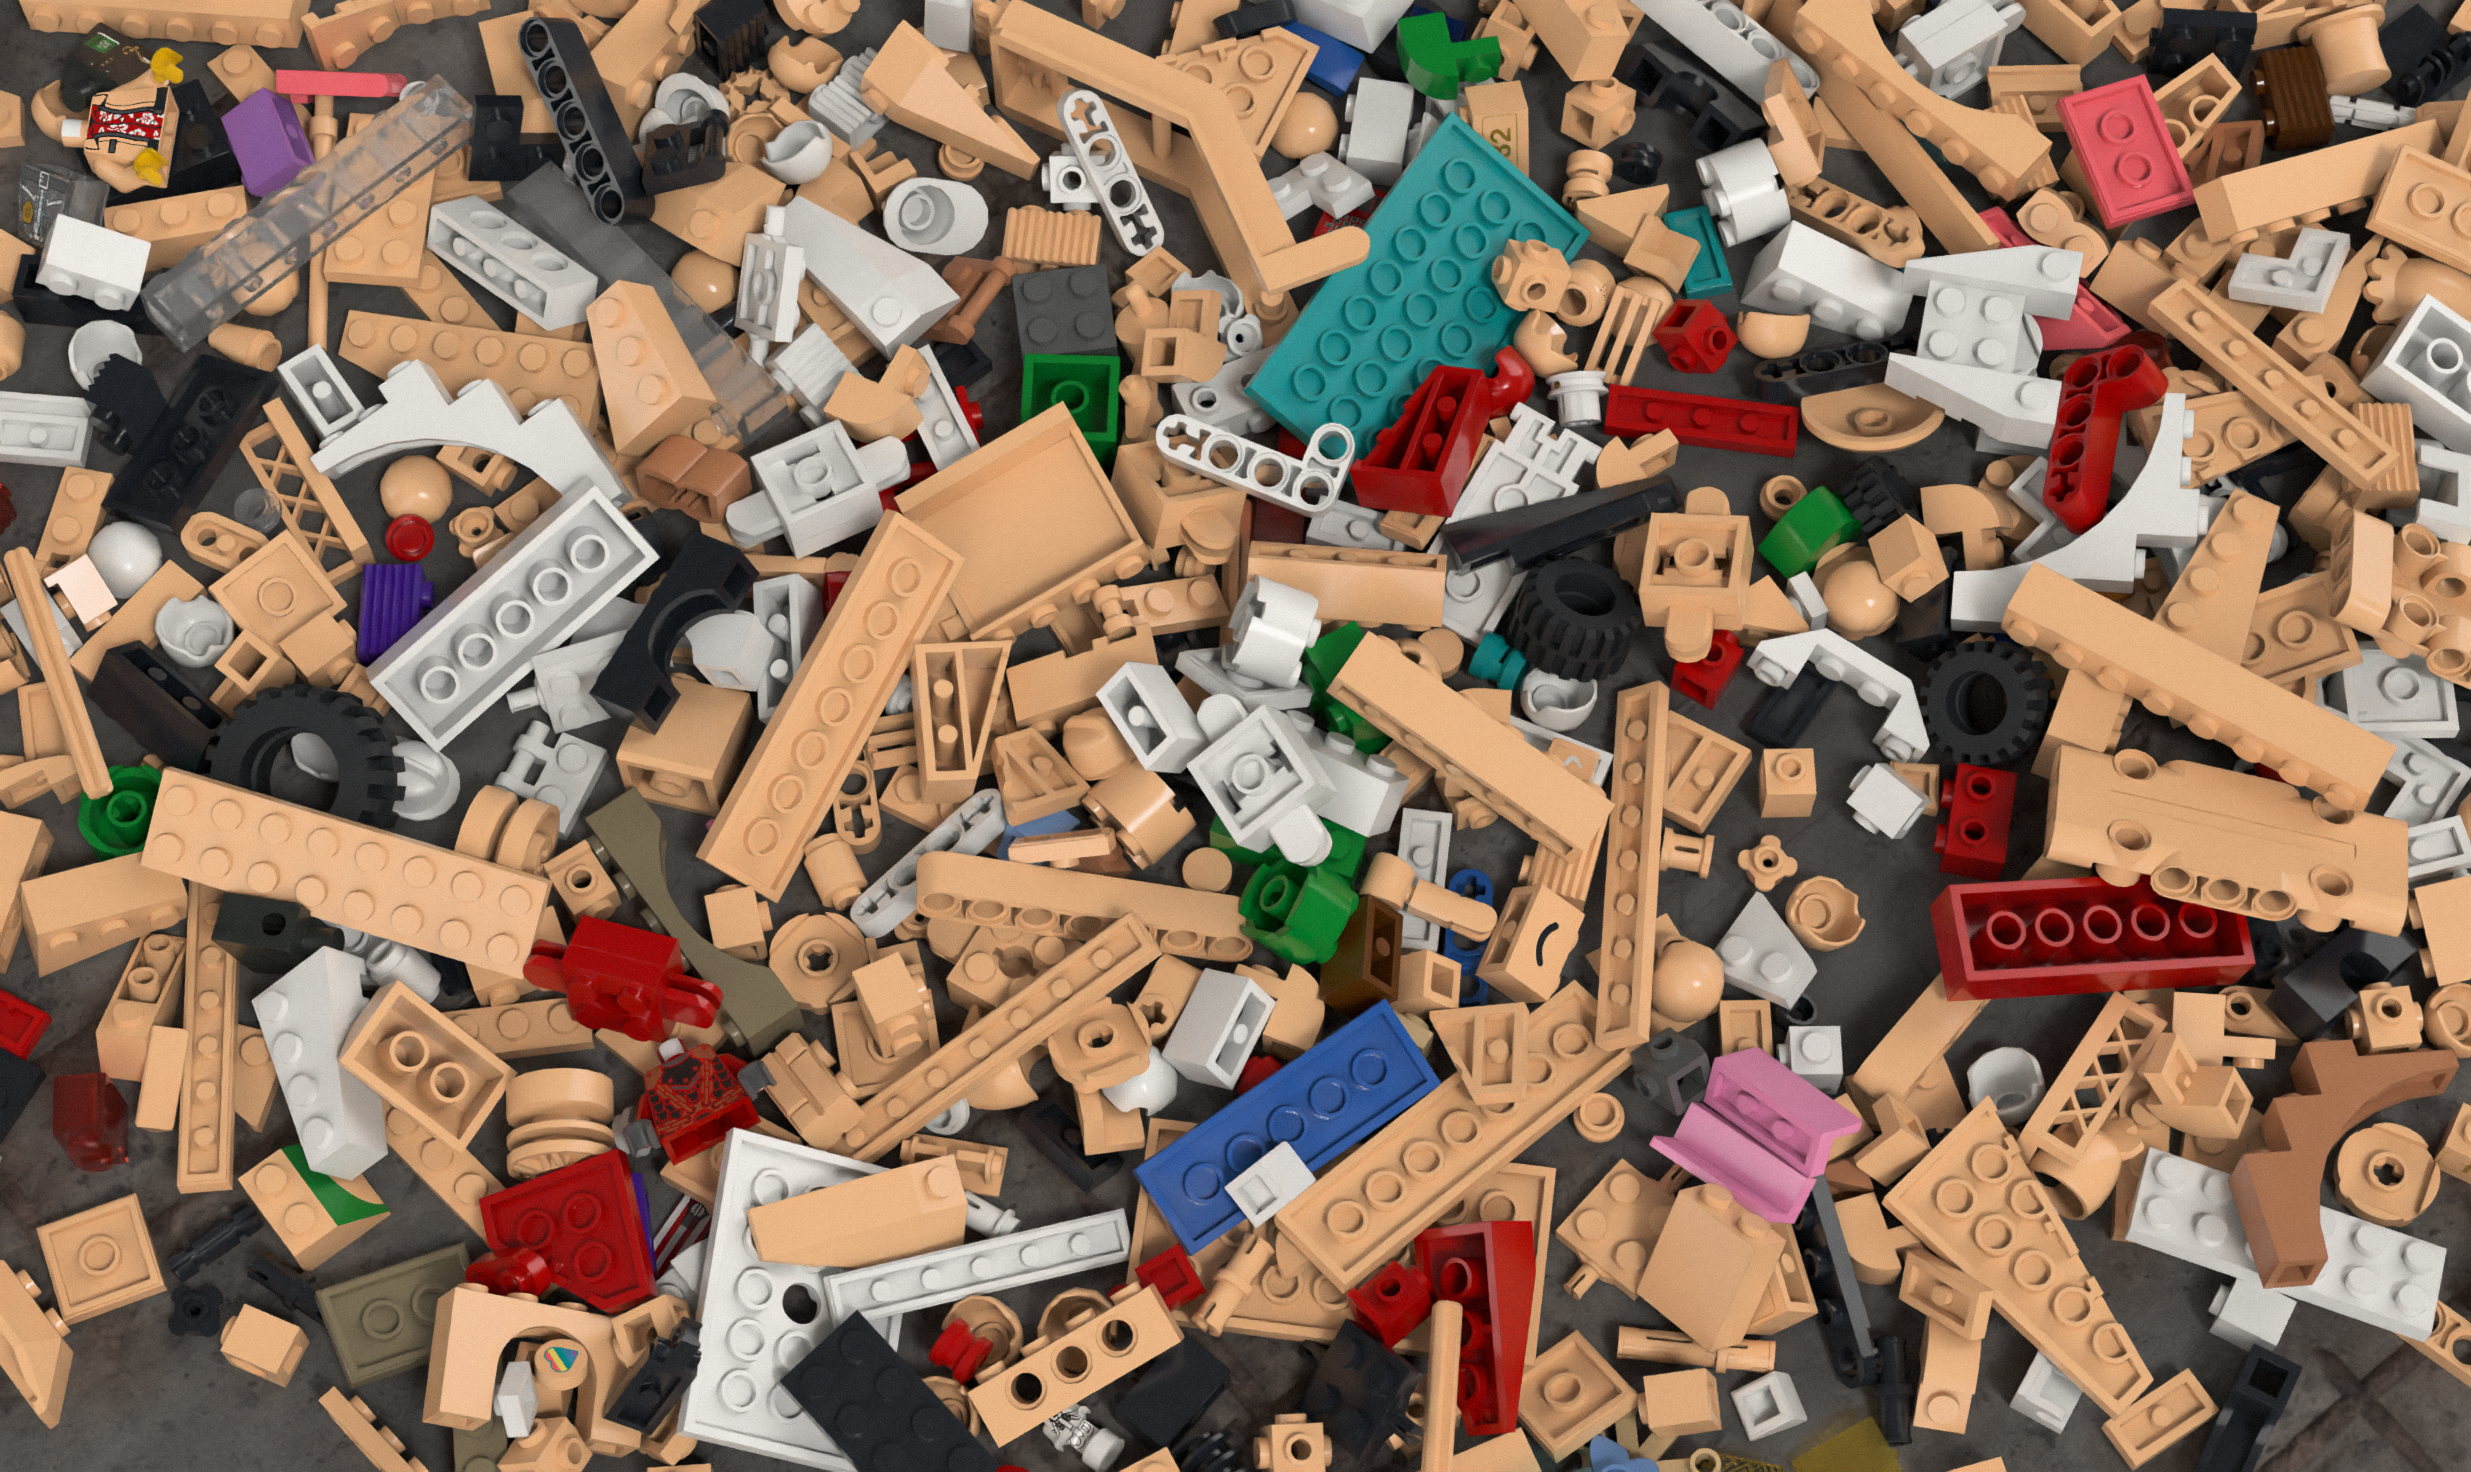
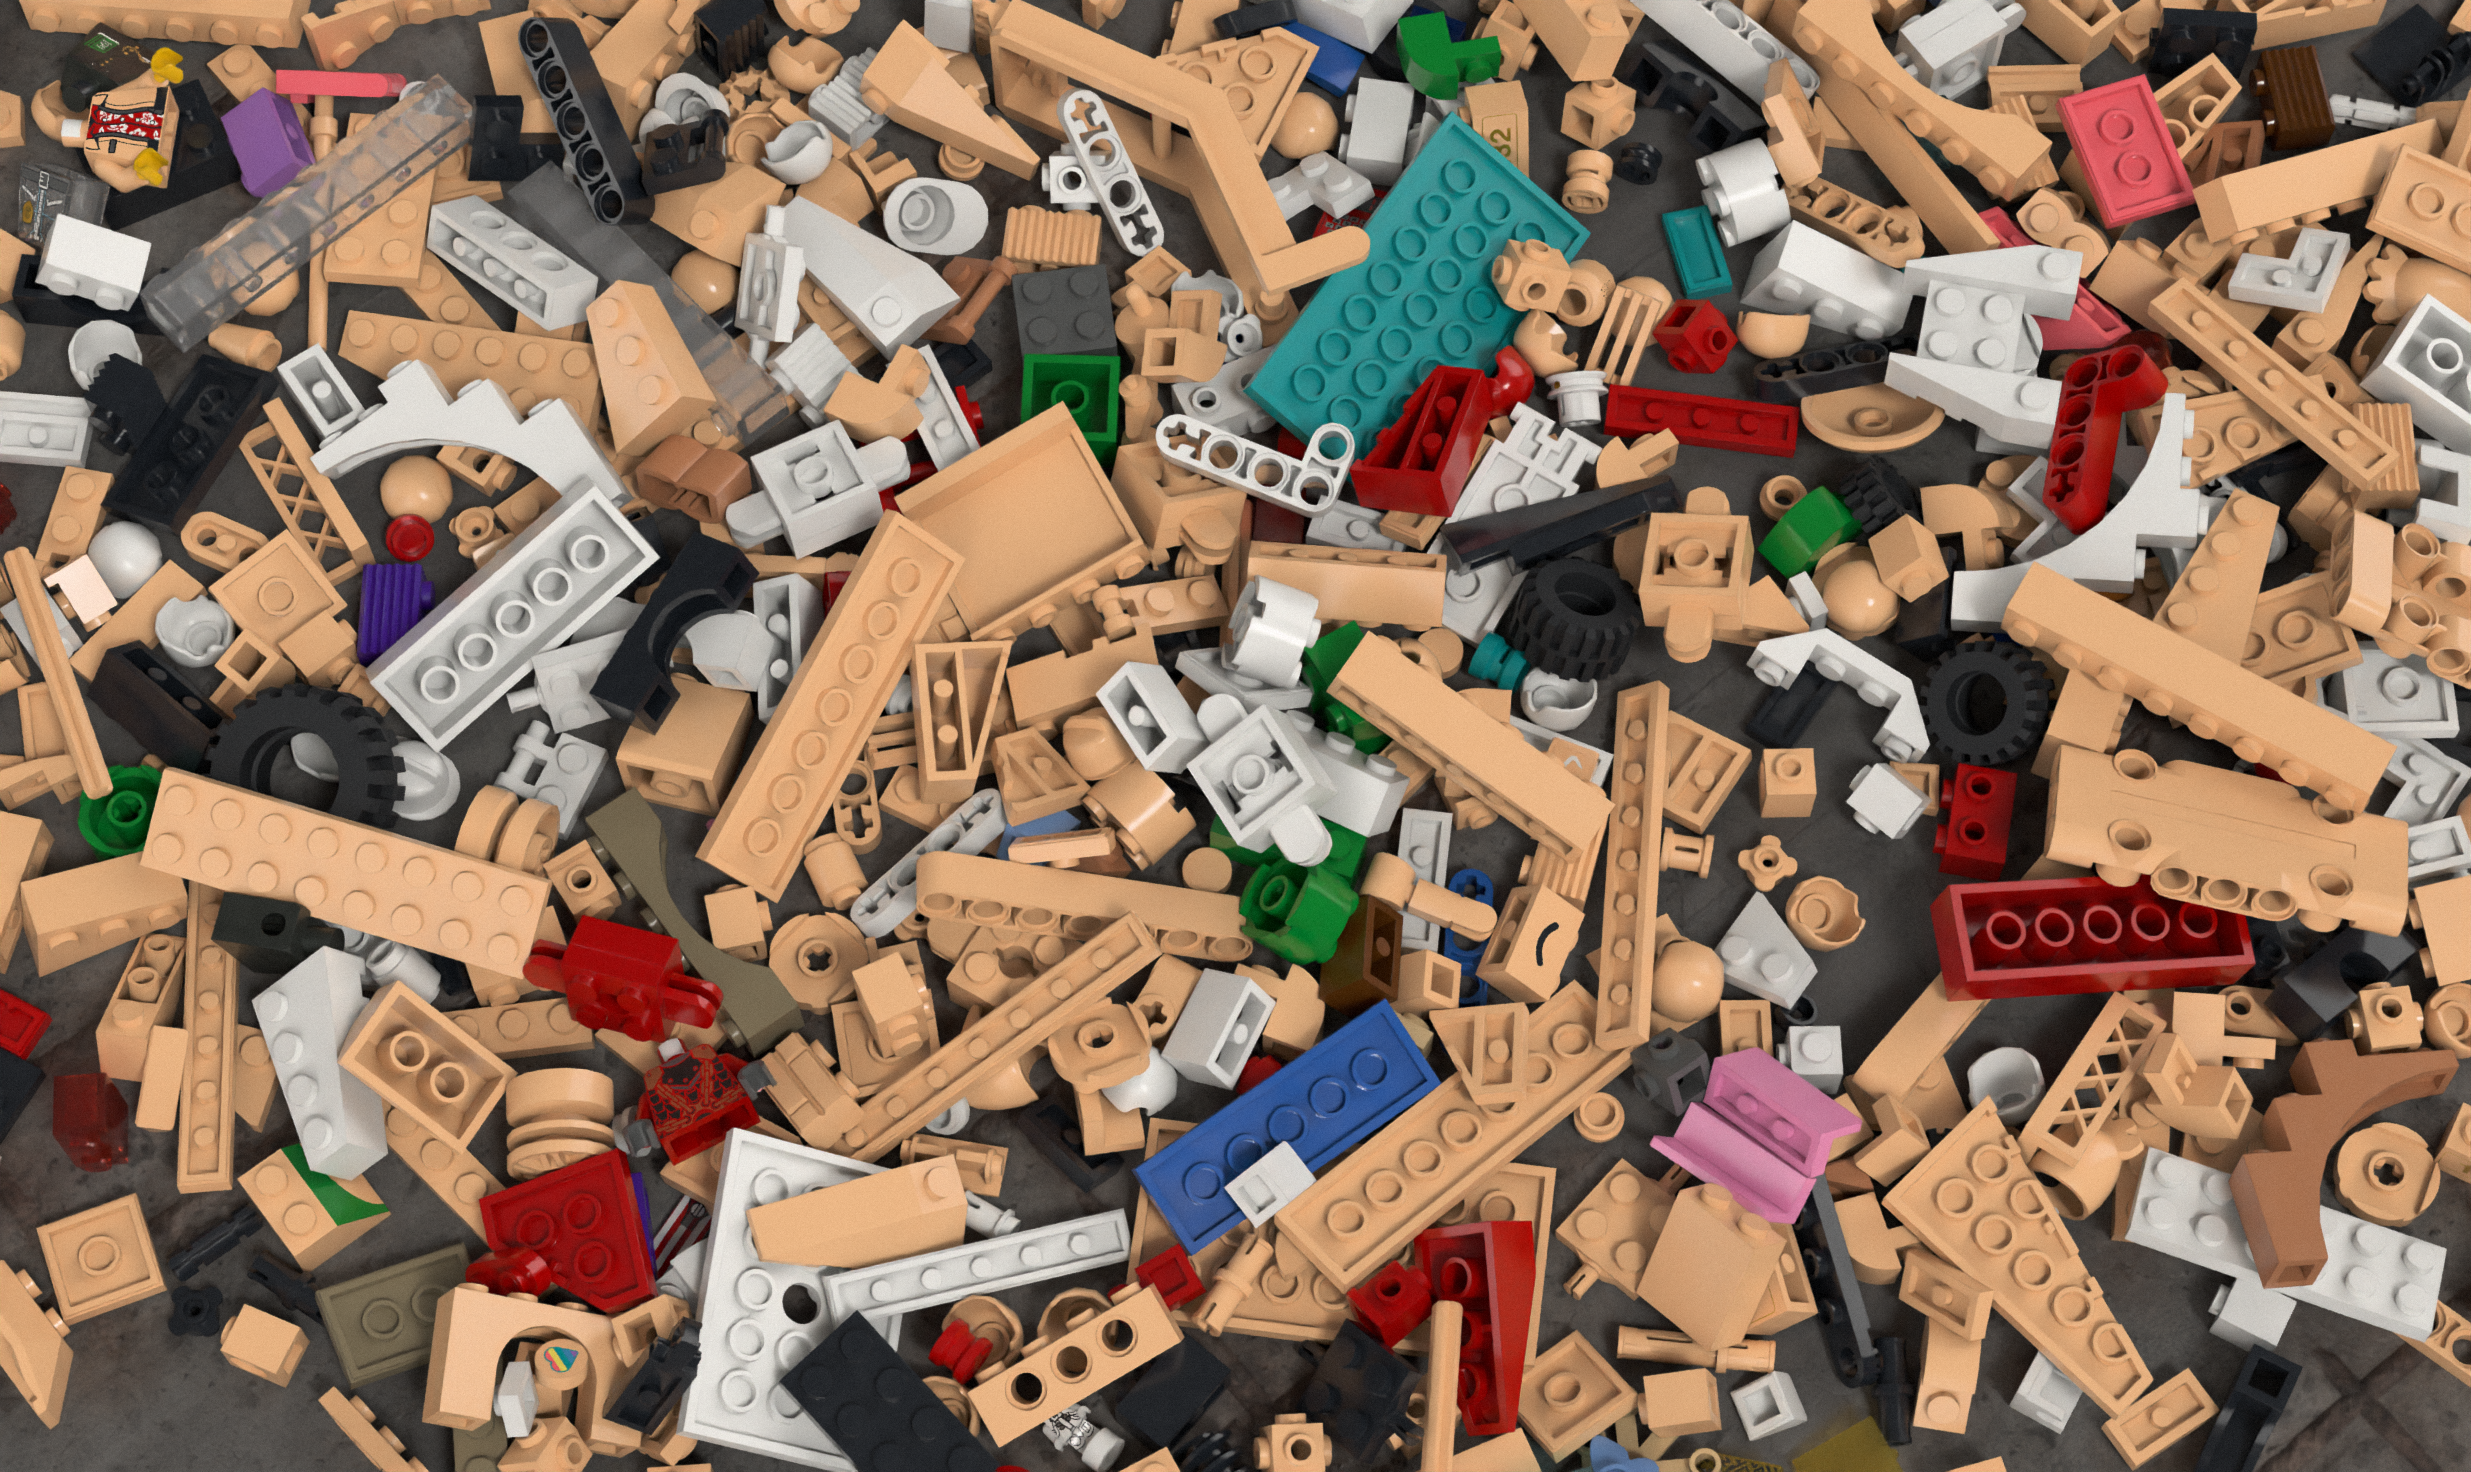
light nougat brick [103,185,259,272] -> none
clear plate [234,488,282,534] -> none
light nougat slope [1574,184,1670,259] -> none
light nougat panel [1623,213,1701,294] -> none
red brick [1670,629,1745,711] -> none
light nougat piece [2297,4,2392,98] -> none

